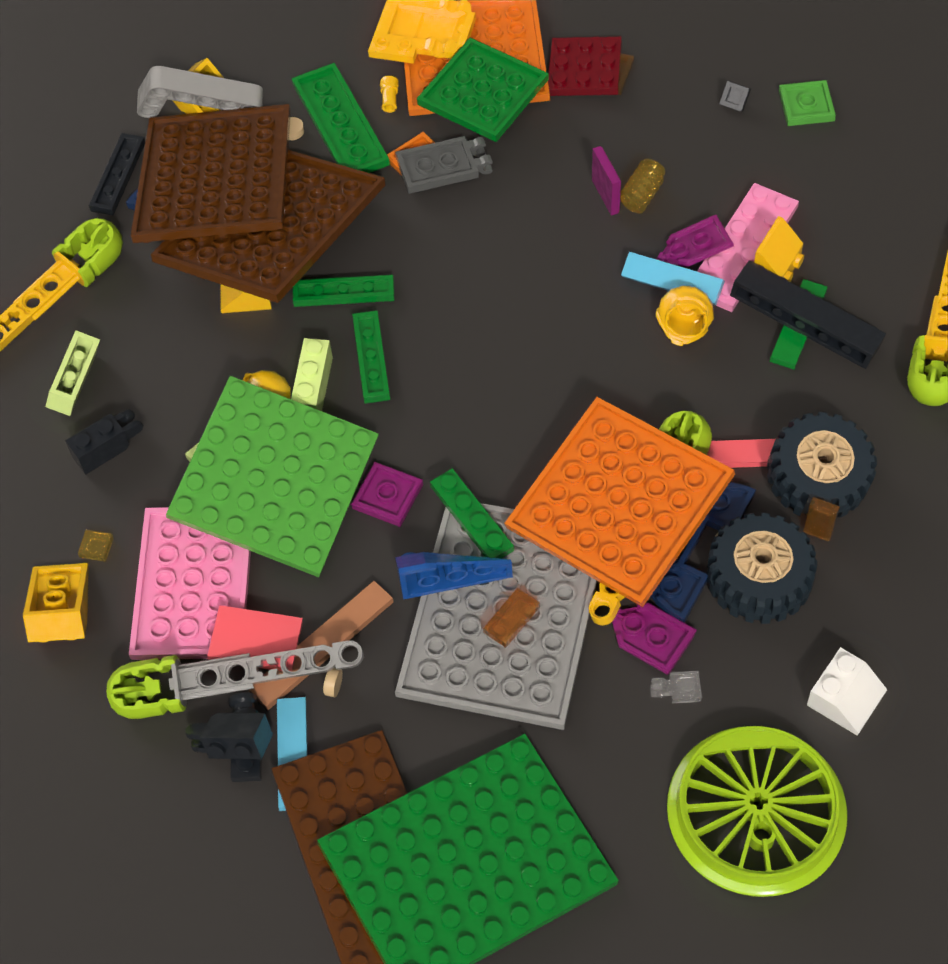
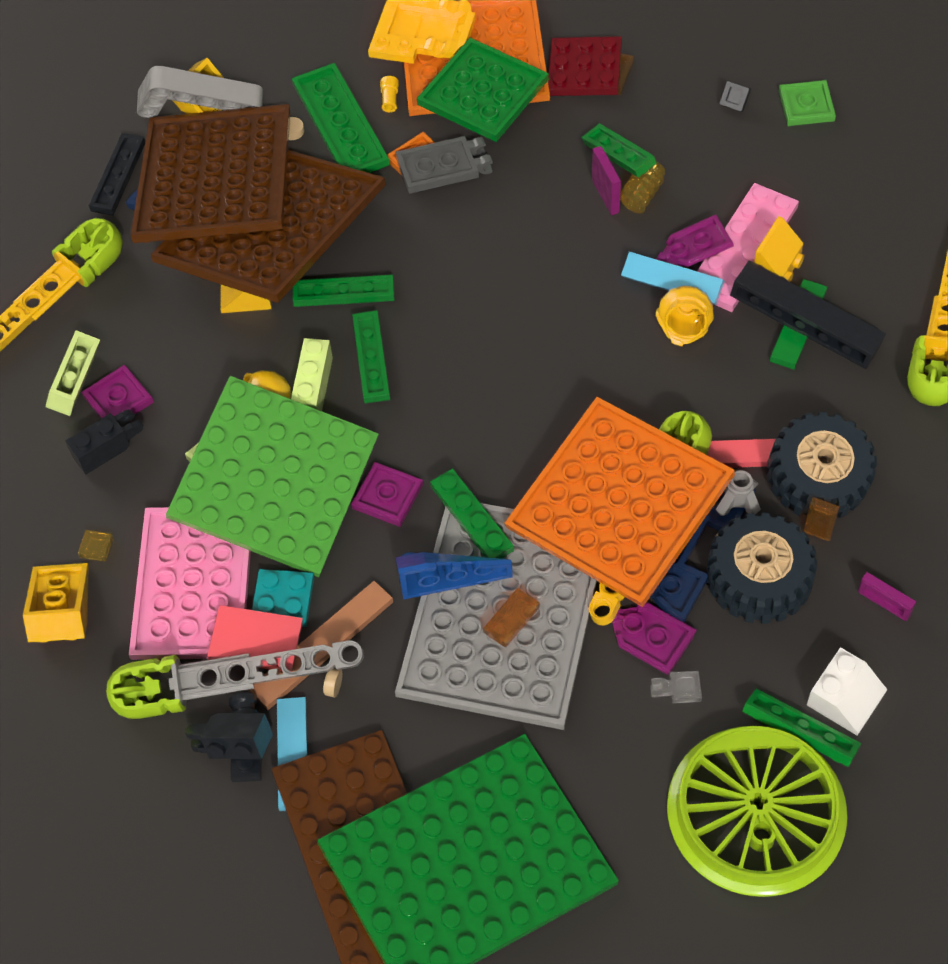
none -> magenta tile [81,365,154,419]
none -> teal plate [252,569,314,627]
none -> green plate [581,123,657,177]
none -> light grey rock [716,470,761,516]
none -> green plate [742,689,862,767]
none -> magenta tile [858,572,916,621]

